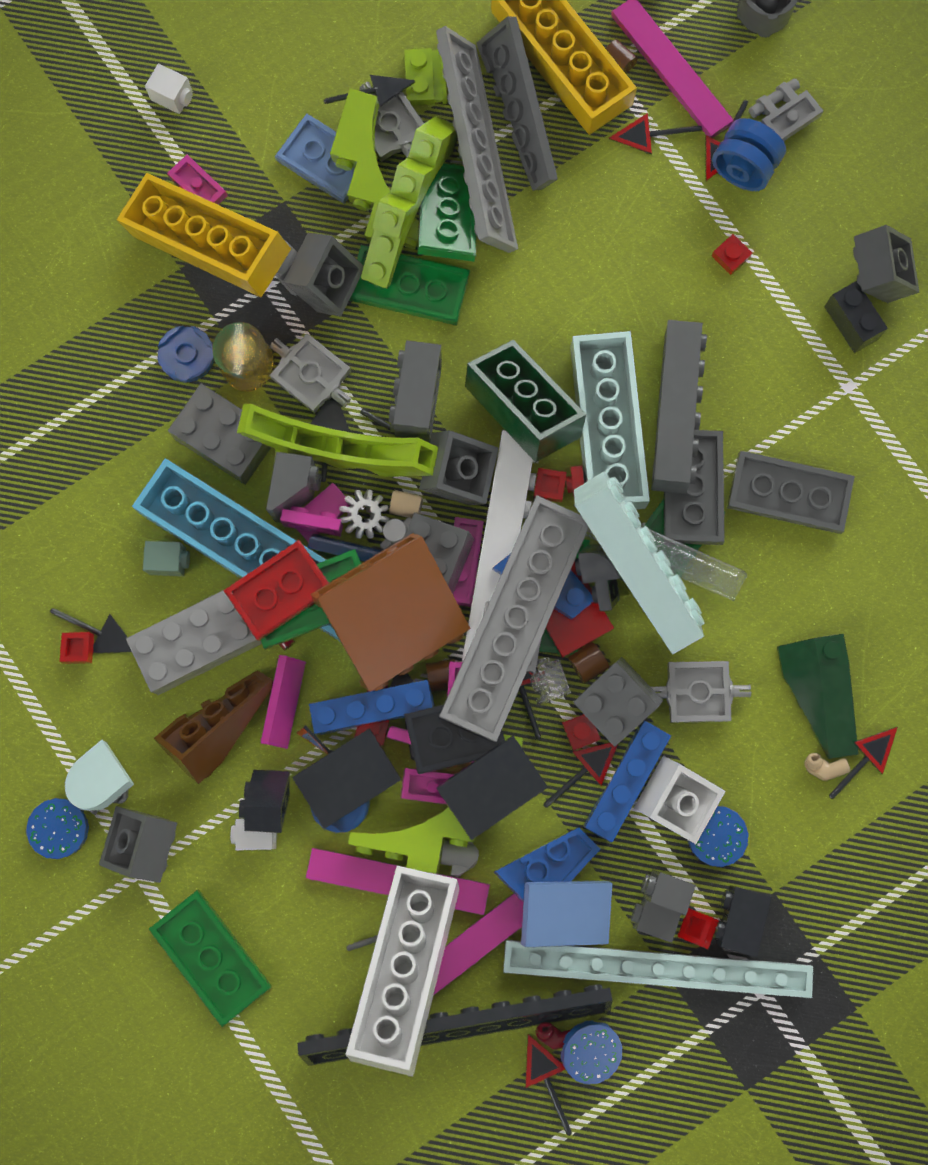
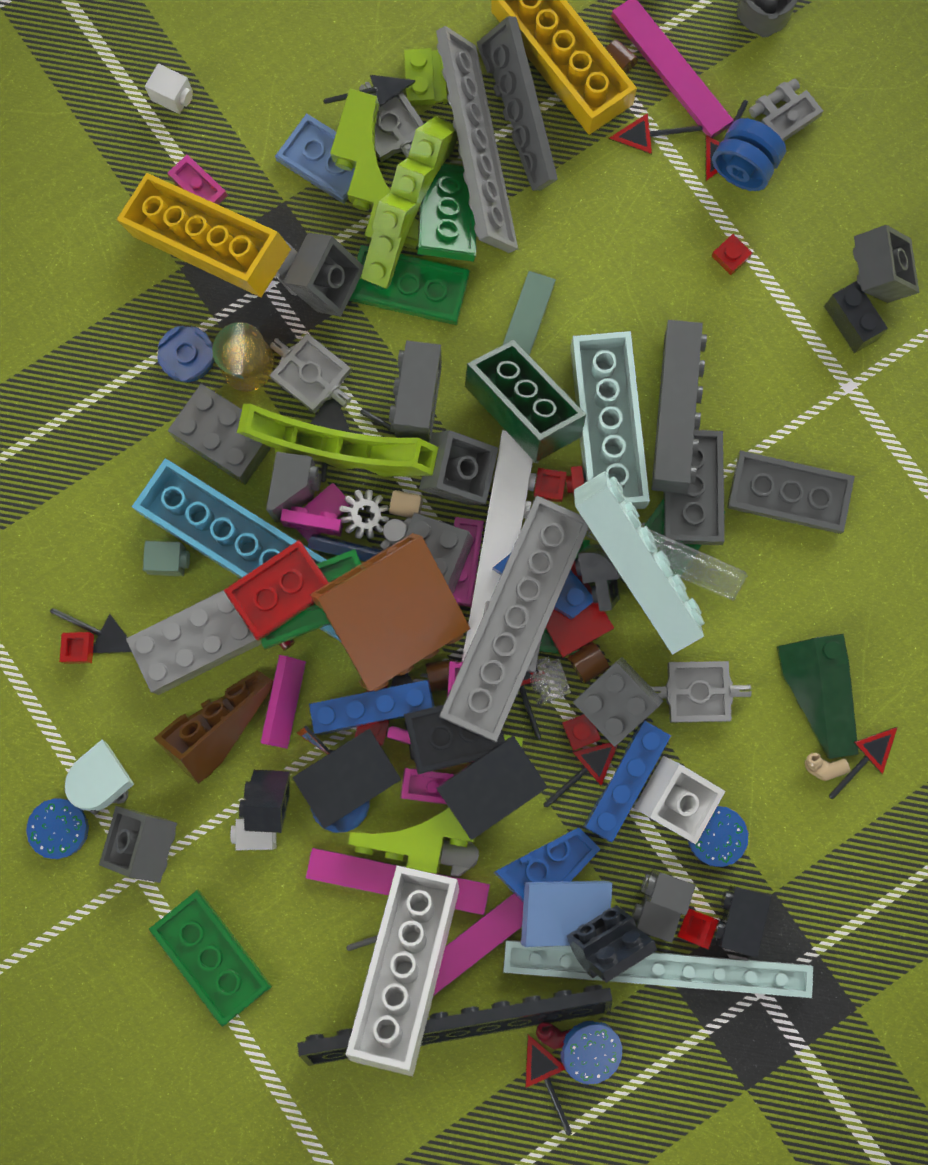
none -> sand green tile [503,271,556,356]
none -> black brick [567,905,657,983]

